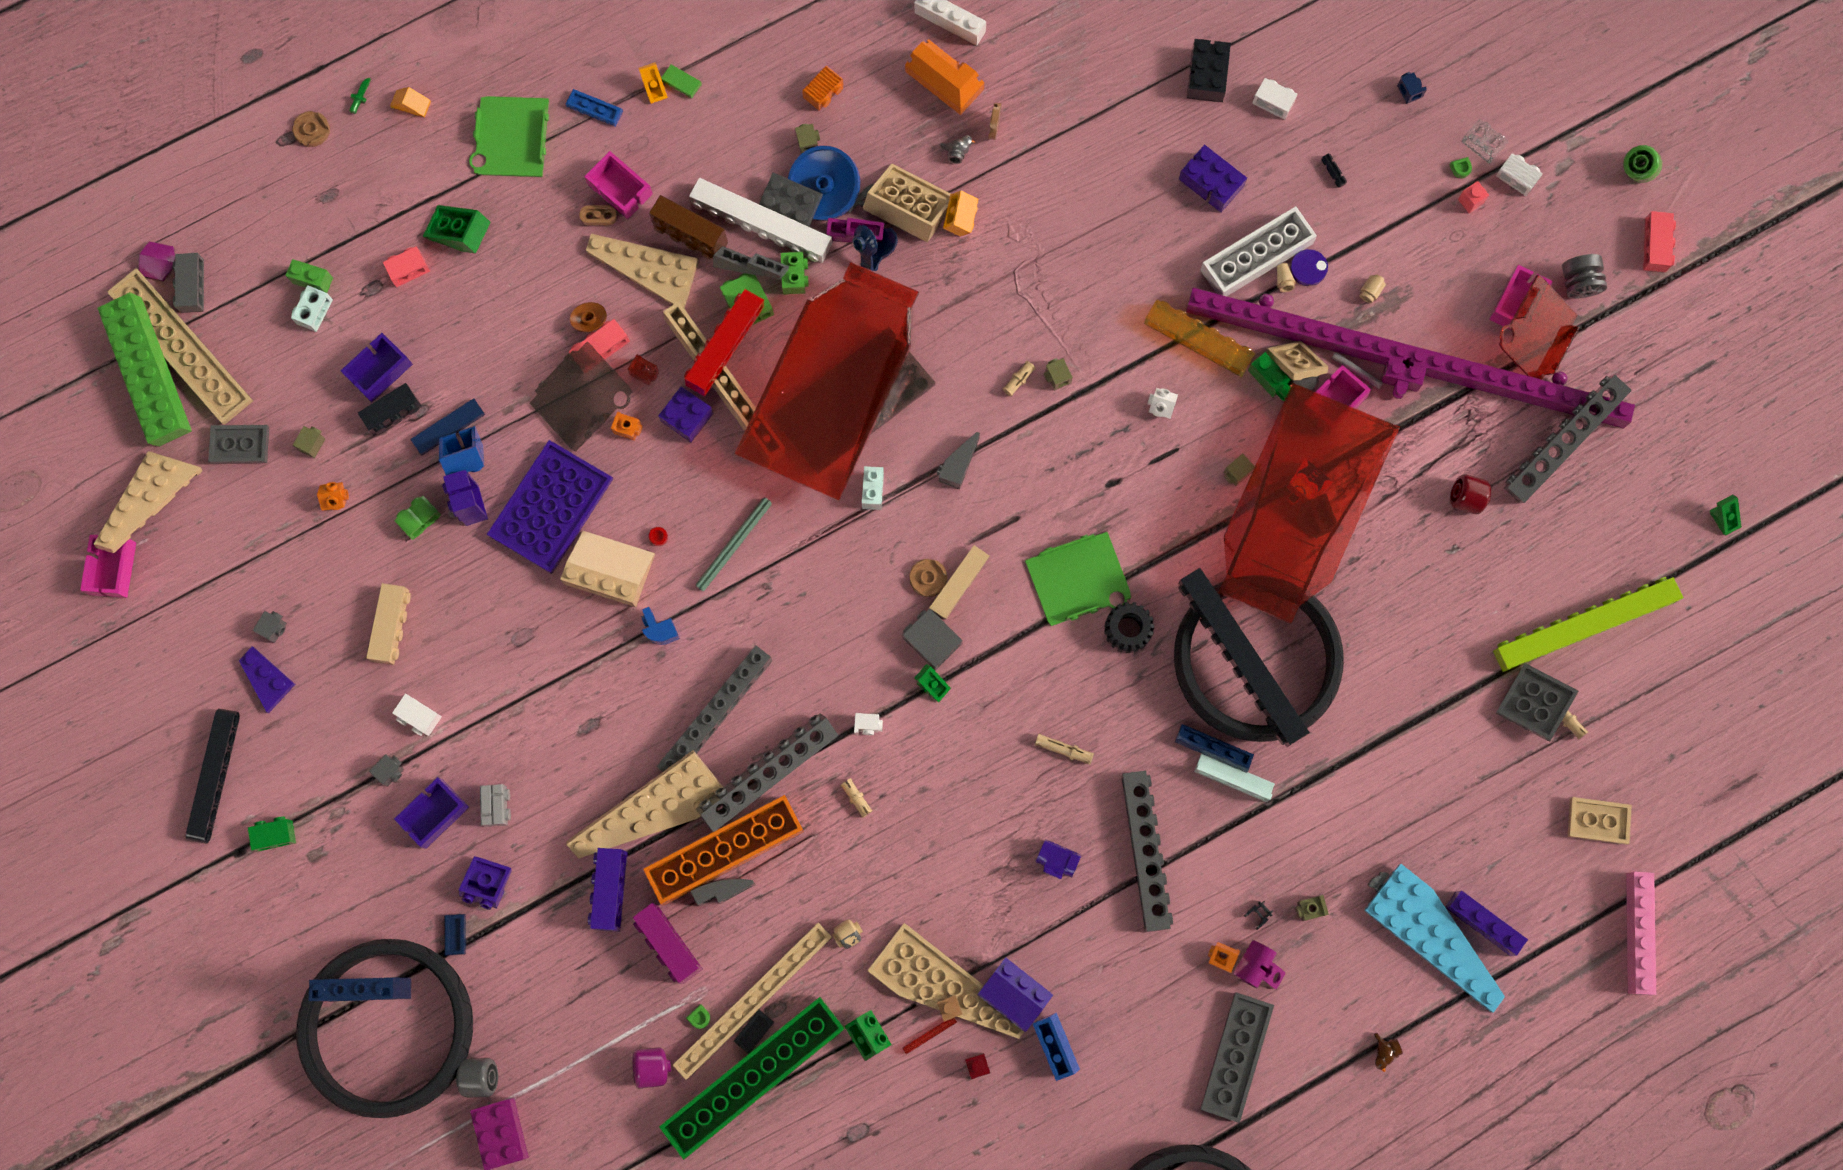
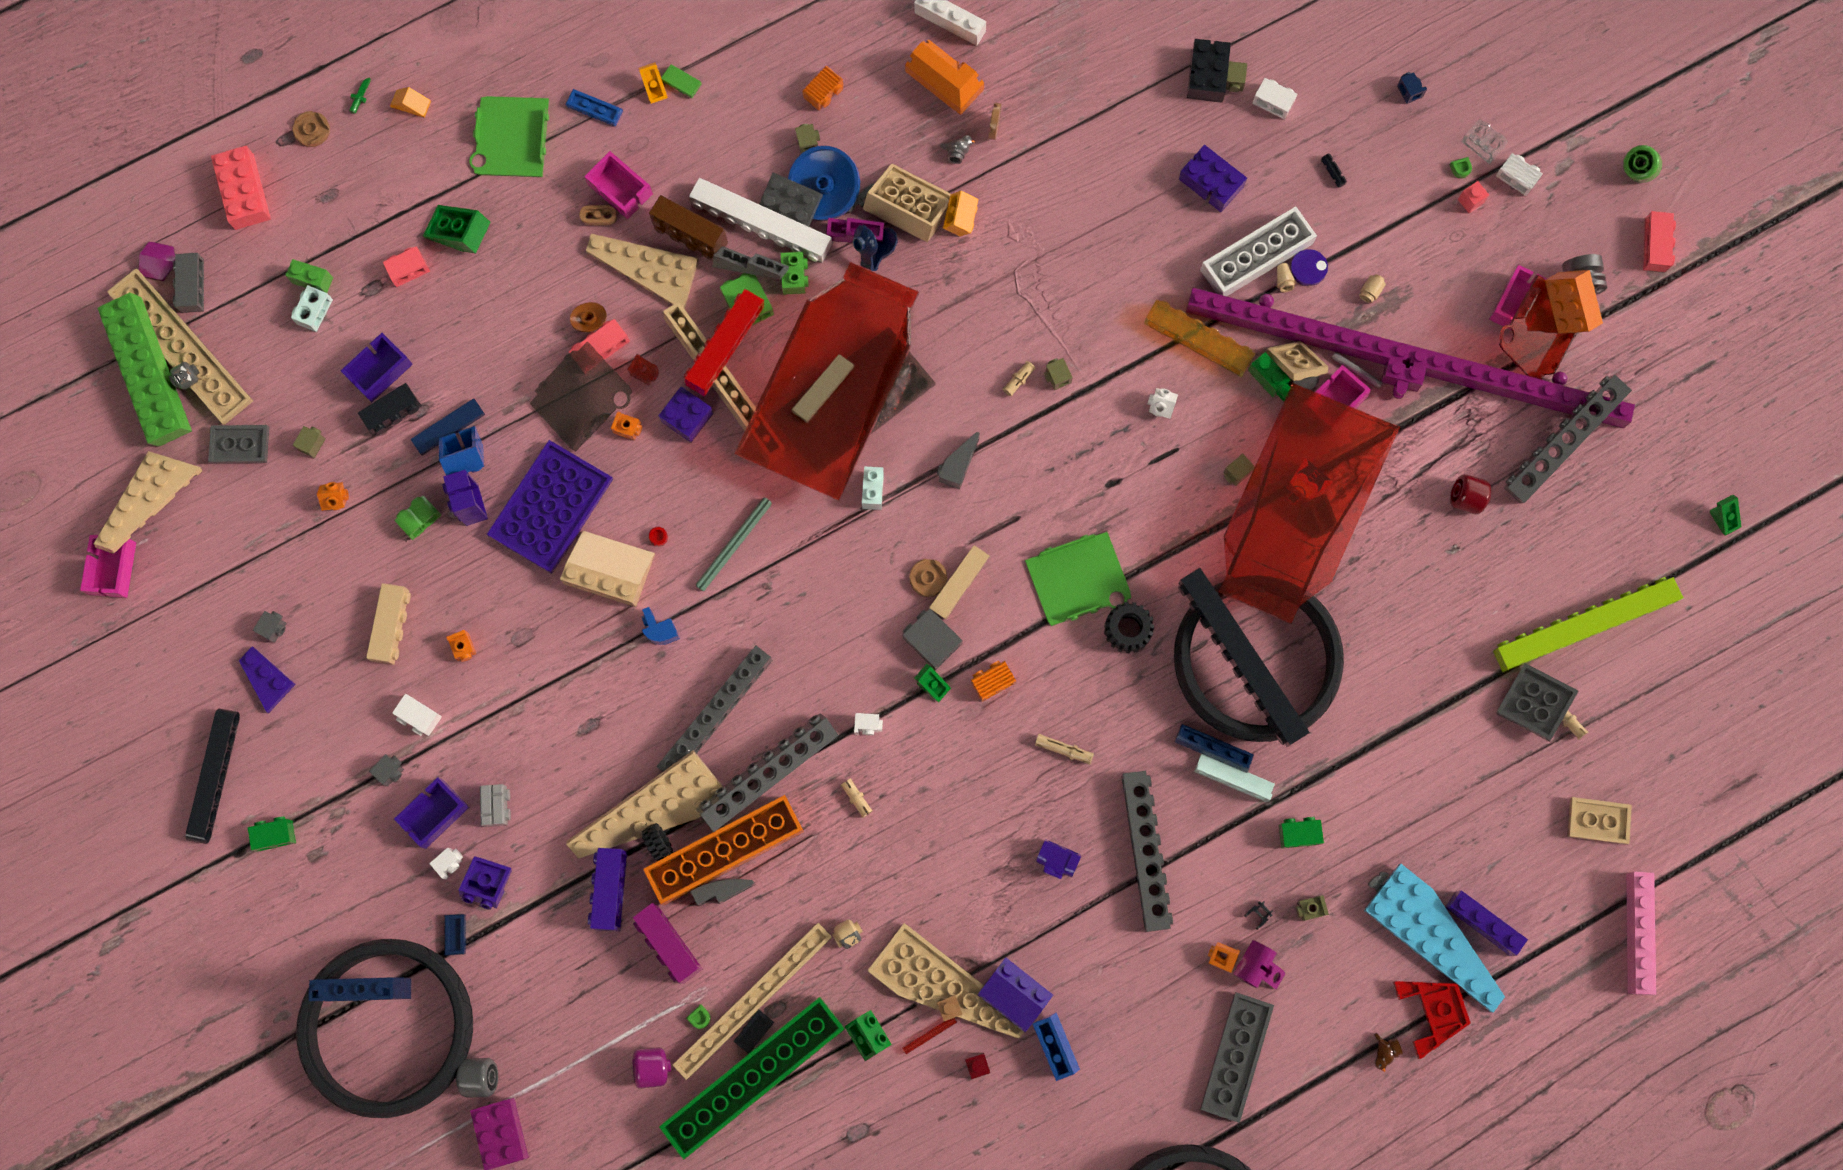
none -> dark grey head [169,362,200,390]
none -> coral brick [211,145,271,230]
none -> white brick [429,848,463,880]
none -> orange brick [446,630,476,662]
none -> black tyre [641,823,673,861]
none -> dark tan tile [792,354,854,423]
none -> orange brick [971,661,1016,702]
none -> olive brick [1226,61,1247,92]
none -> green brick [1278,817,1324,849]
none -> red wing [1393,981,1471,1059]
none -> orange brick [1545,270,1603,333]

